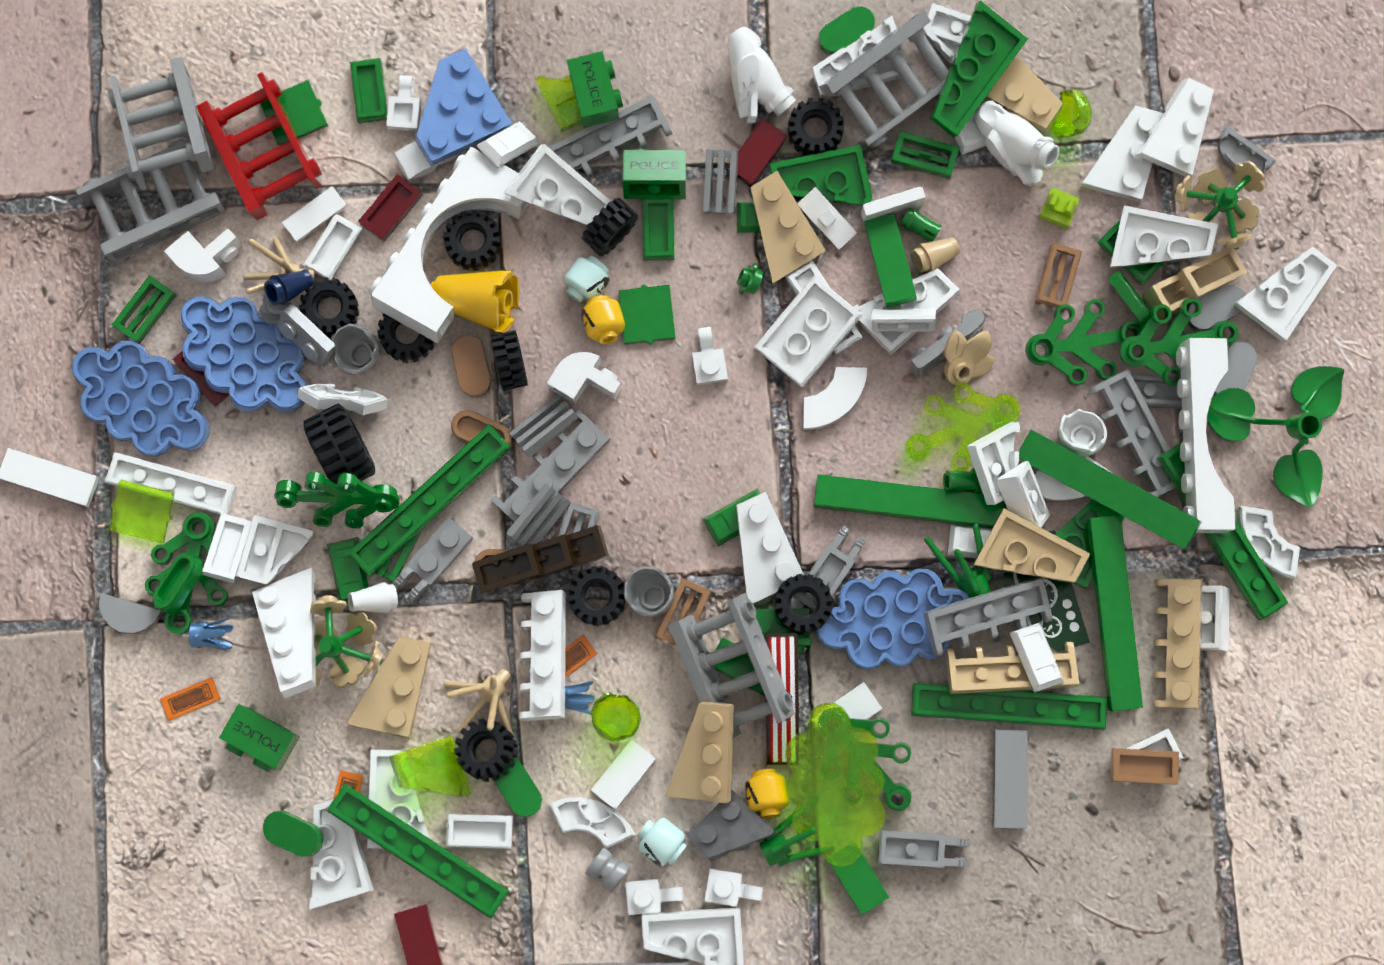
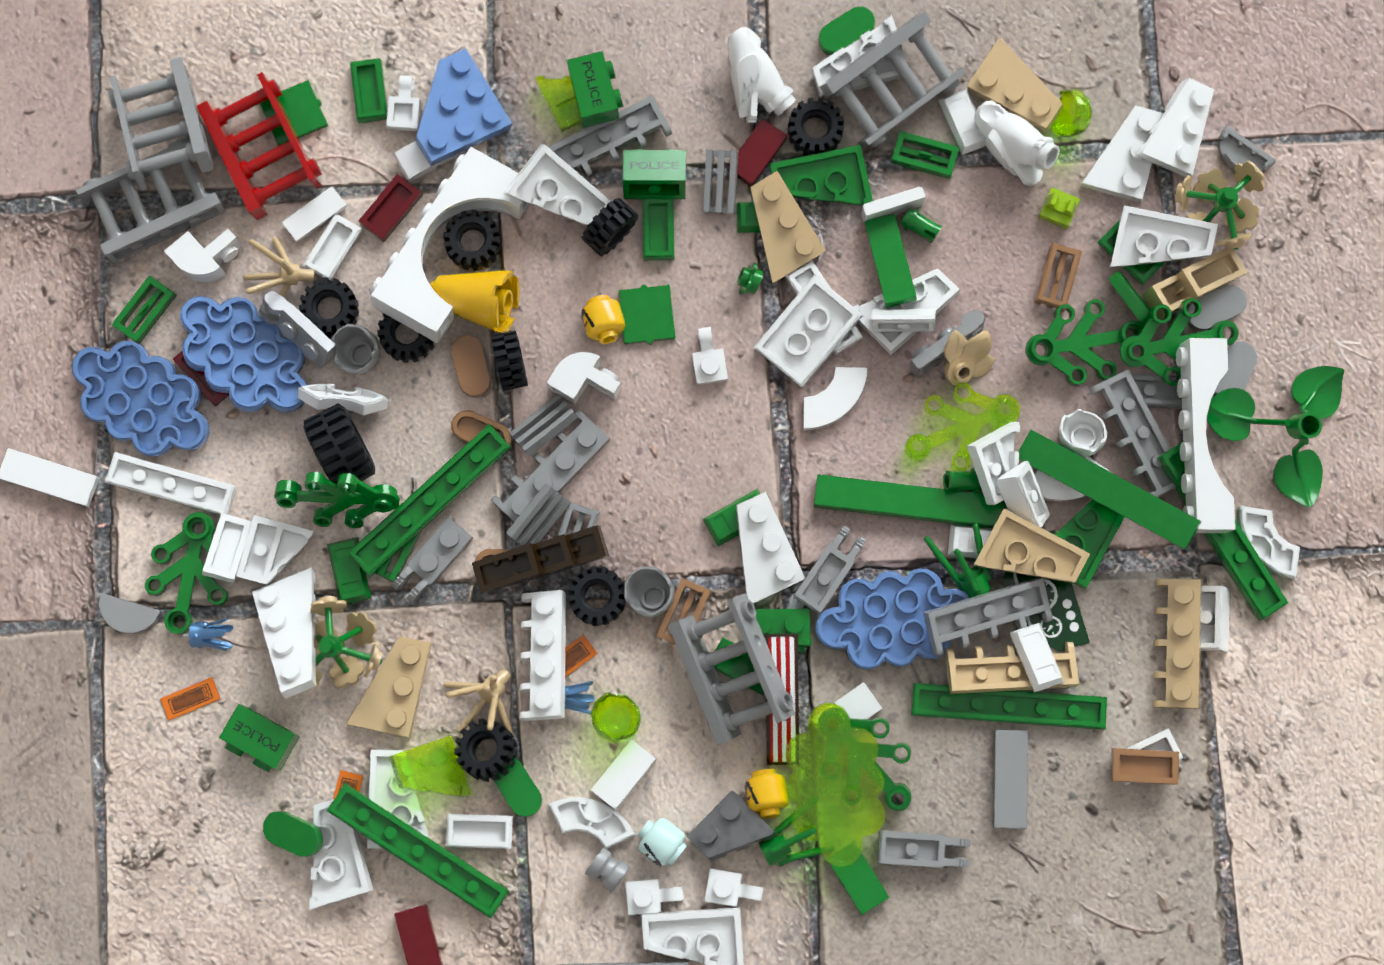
clear neon green piece [109,479,175,544] -> none
green tile [153,552,203,614] -> none
dark blue cone [264,269,313,305] -> none
white cone [348,582,398,614] -> none
white tile [477,122,538,168] -> none
light aqua head [563,256,610,303] -> none
tan wing [666,701,734,803] -> none
black tyre [774,574,833,634] -> none
white piece [797,187,857,249] -> none
tan cone [911,237,960,273] -> none
white wing [924,3,971,64] -> none
green wing [930,0,1028,138] -> none
green tile [1086,515,1143,711] -> none
white wing [1233,247,1337,342] -> none

